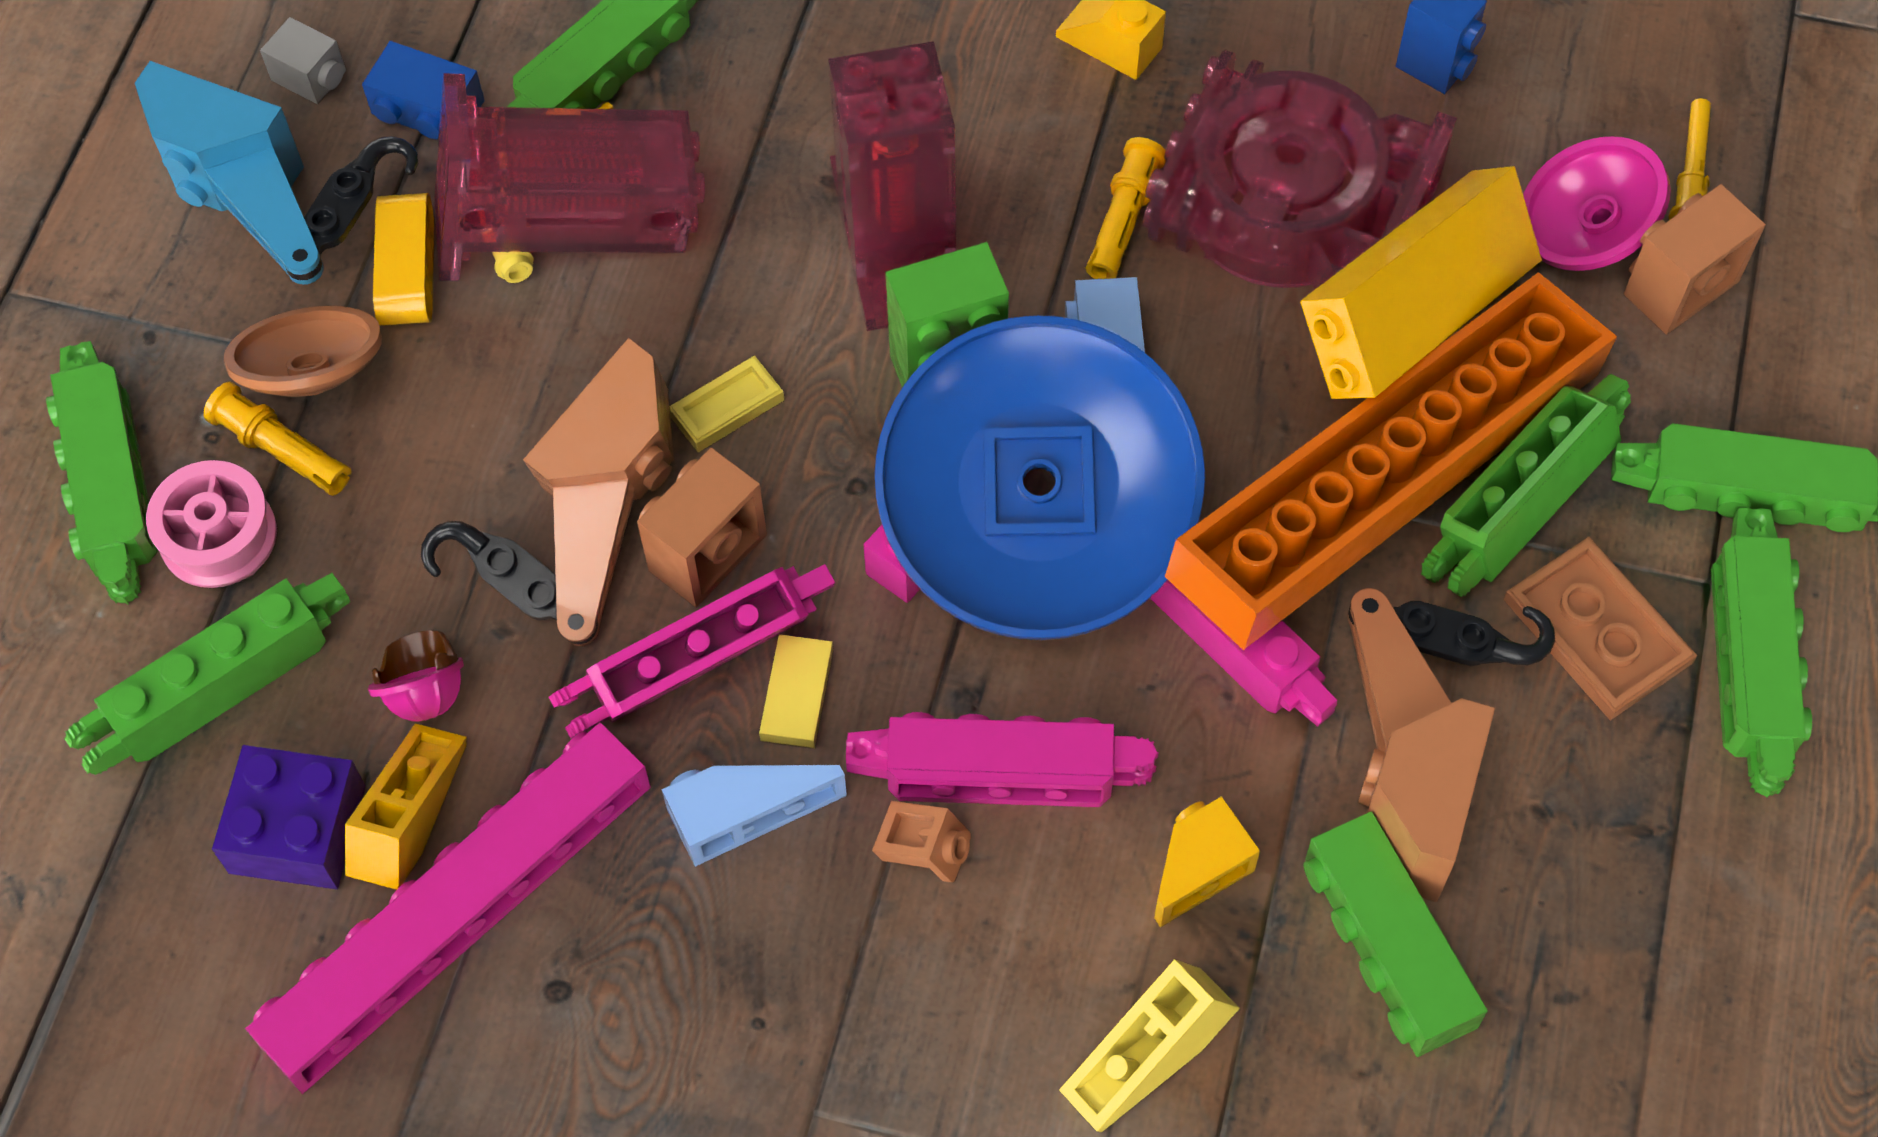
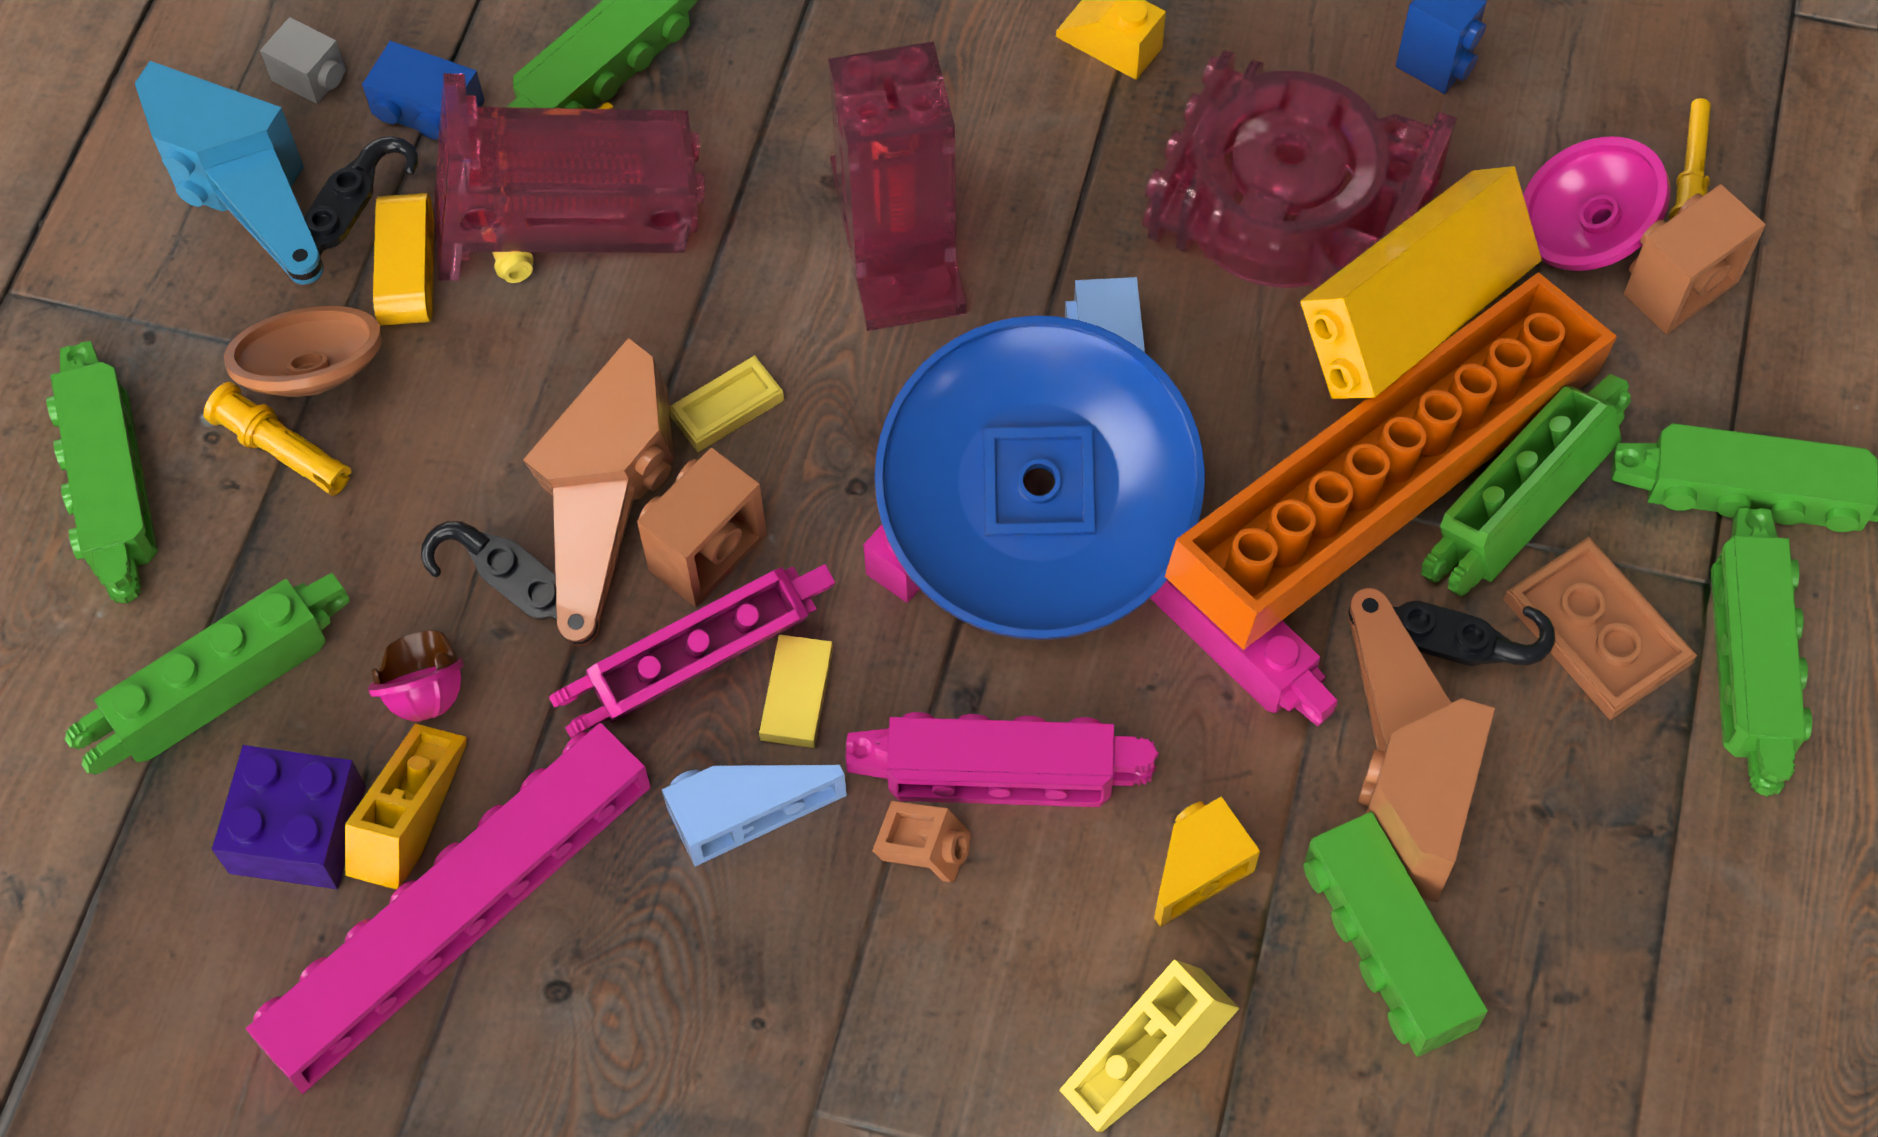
bright pink wheel [146,460,277,588] -> none
bright green brick [886,242,1009,387] -> none
yellow pin [1085,137,1168,279] -> none

